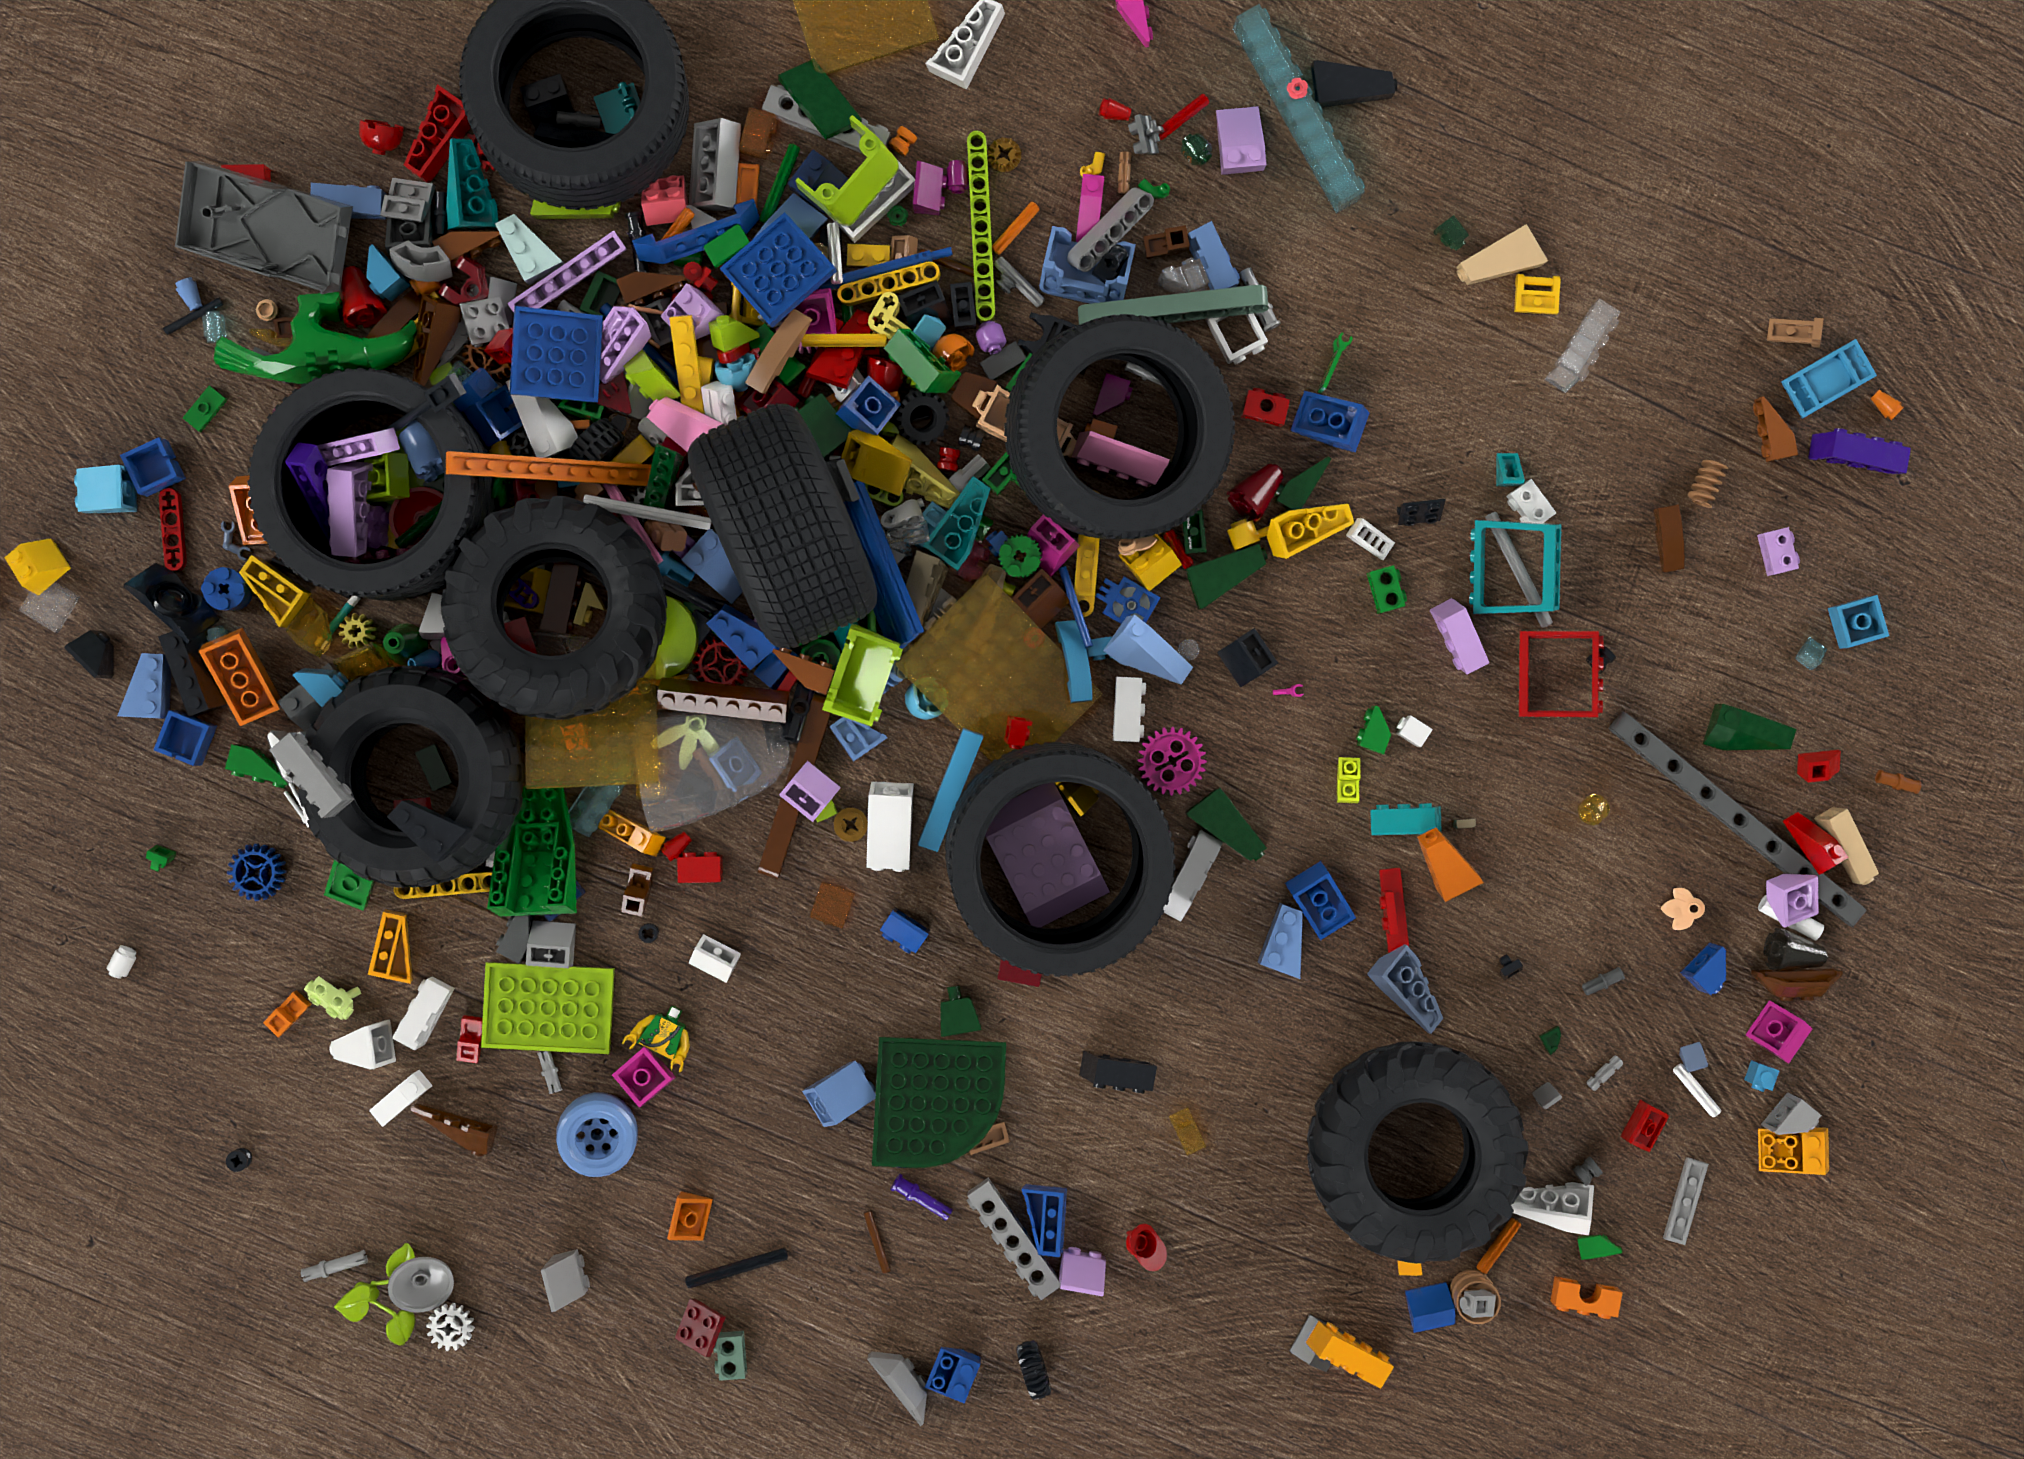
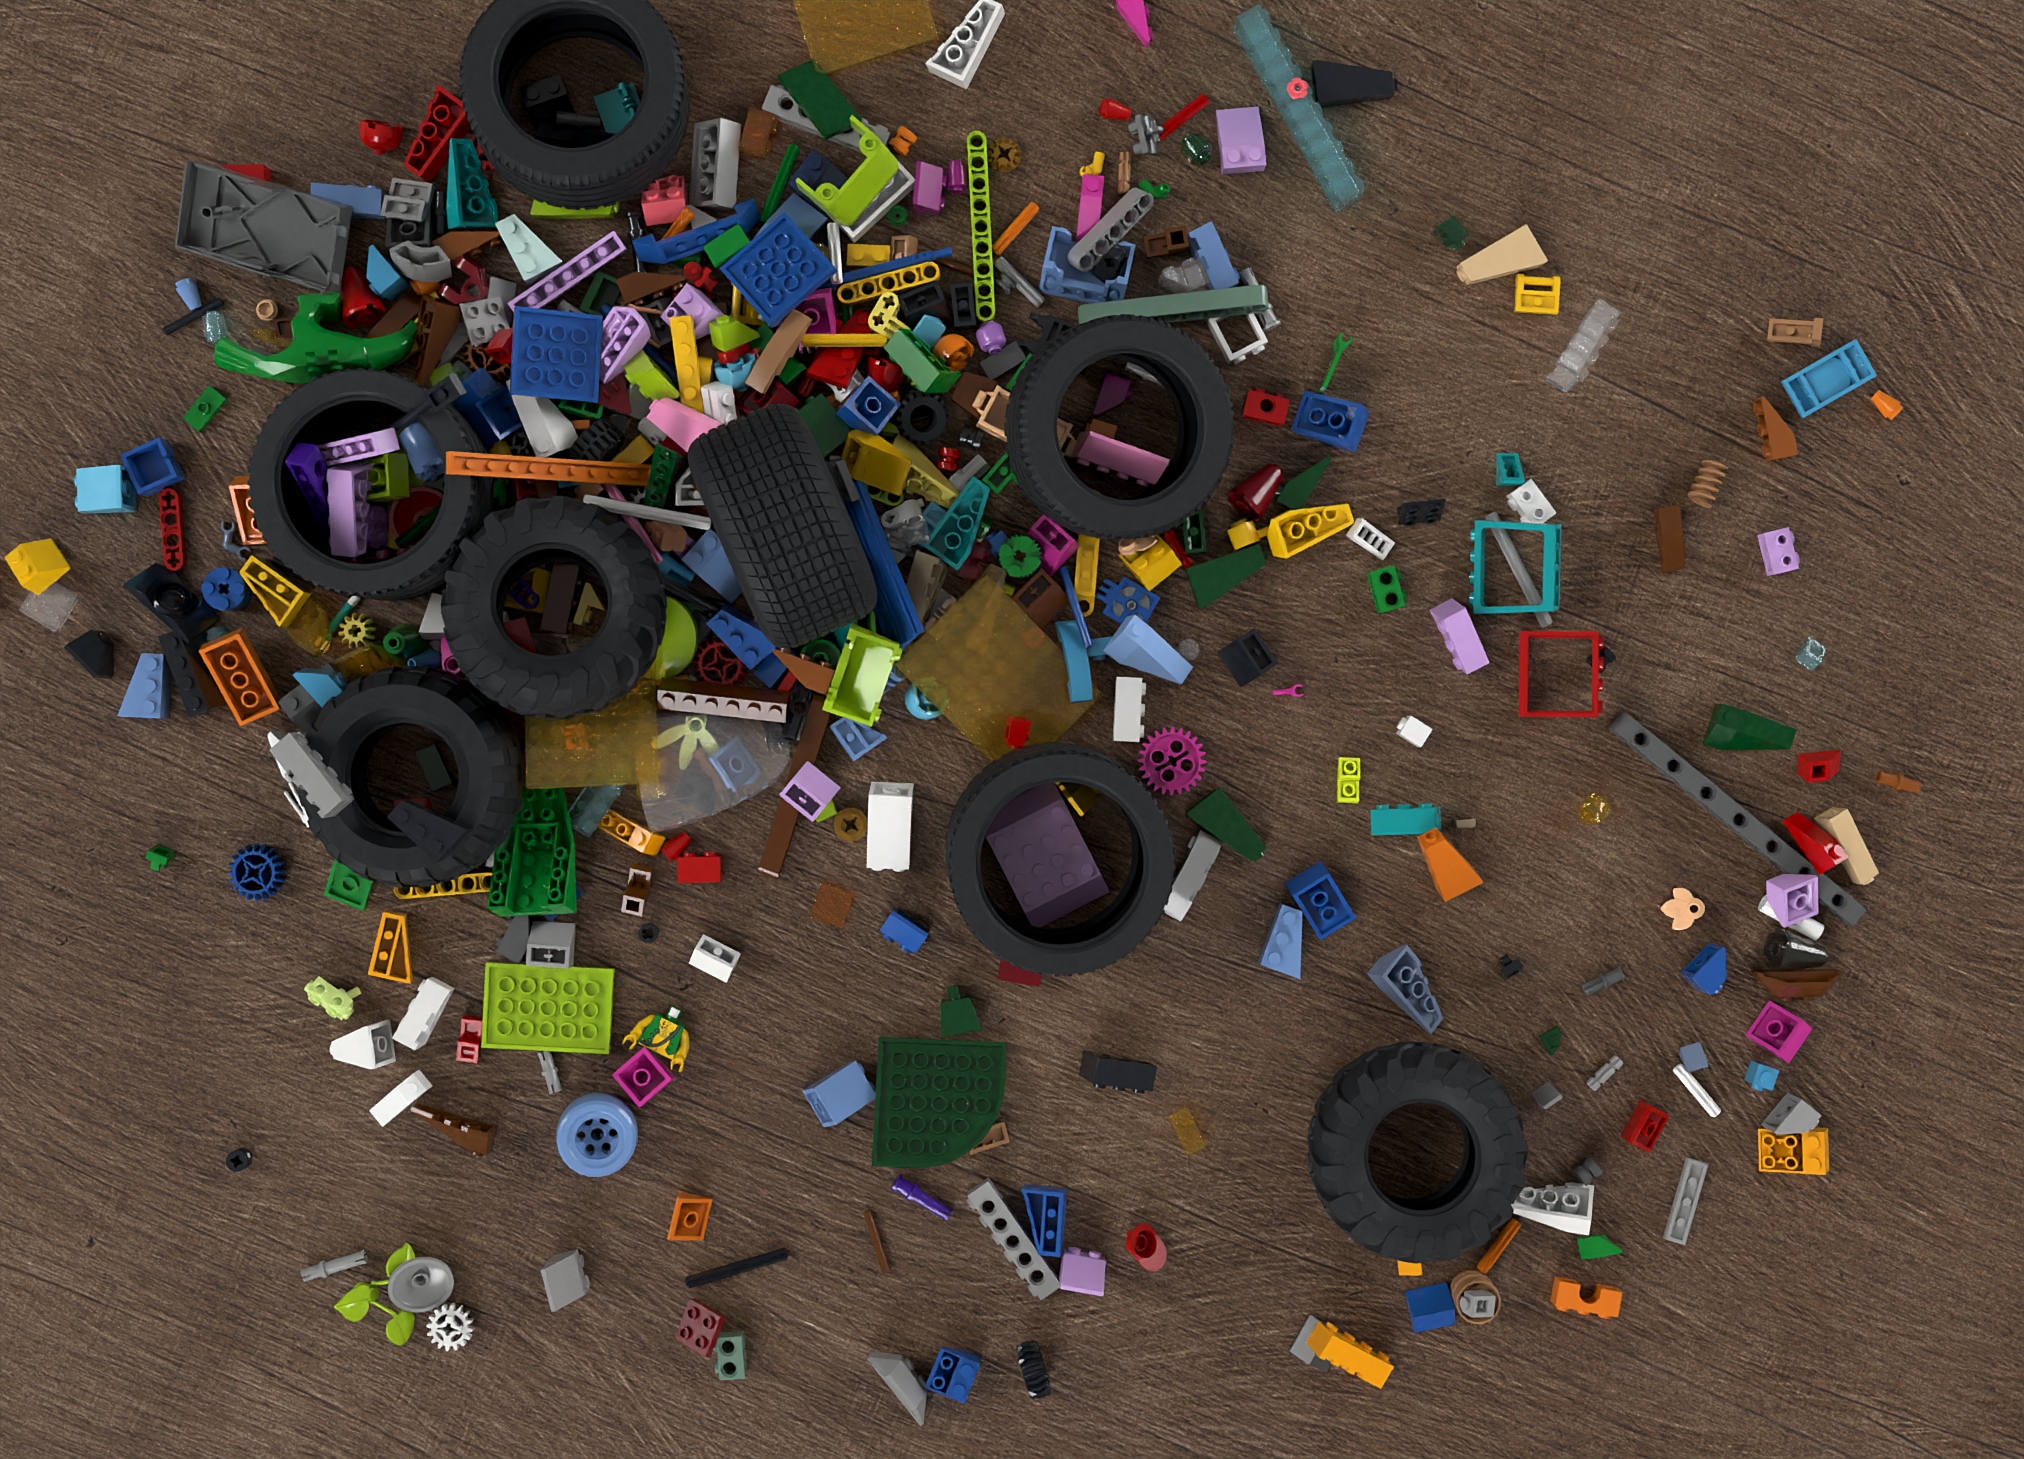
white brick [107,945,137,979] -> none
blue piece [153,710,217,766] -> none
green slope [225,744,289,788] -> none
orange slope [263,990,312,1038] -> none
orange tile [735,163,760,207] -> none
dark azure tile [918,728,983,852] -> none
green slope [1356,706,1391,755] -> none
red bracket [1379,868,1409,953] -> none
dark purple wedge [1808,428,1911,474] -> none
dark azure brick [1828,595,1889,649] -> none

